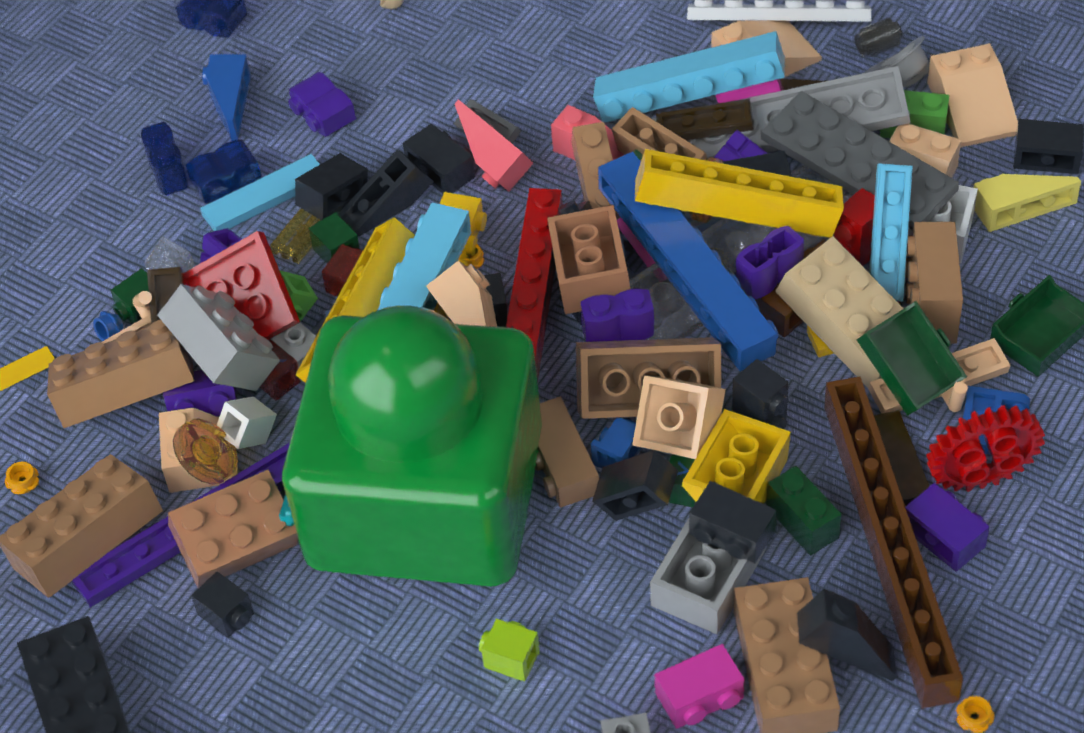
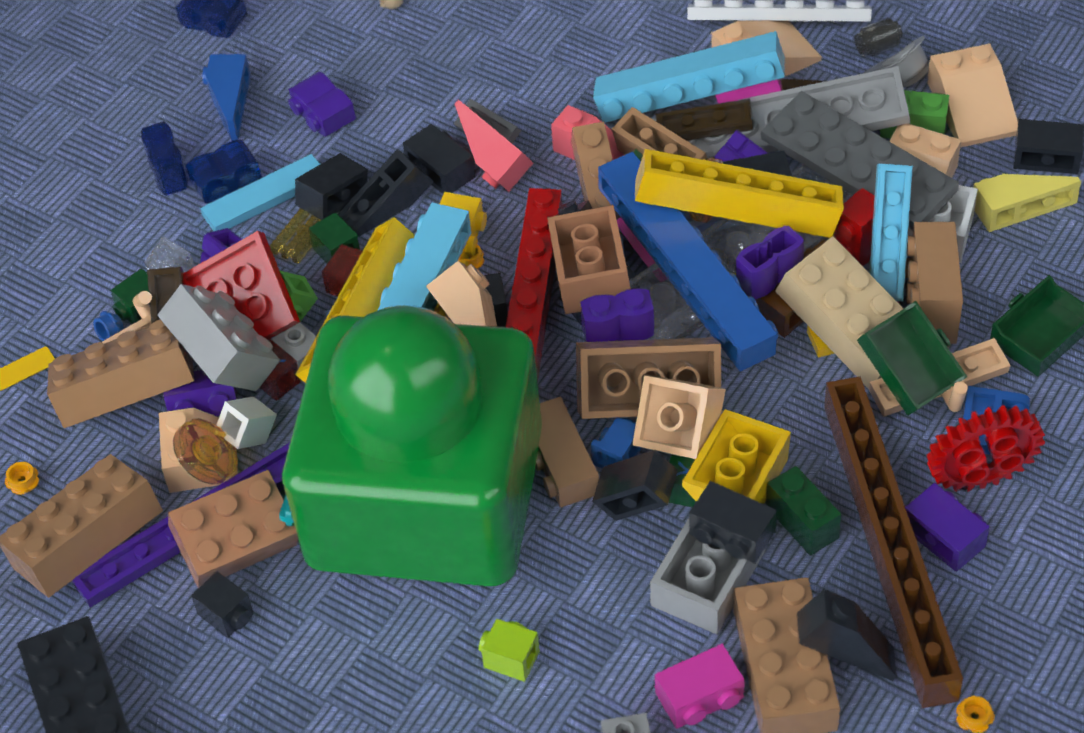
black brick [732,359,789,429] -> none
dark brown tile [874,410,930,507] -> none

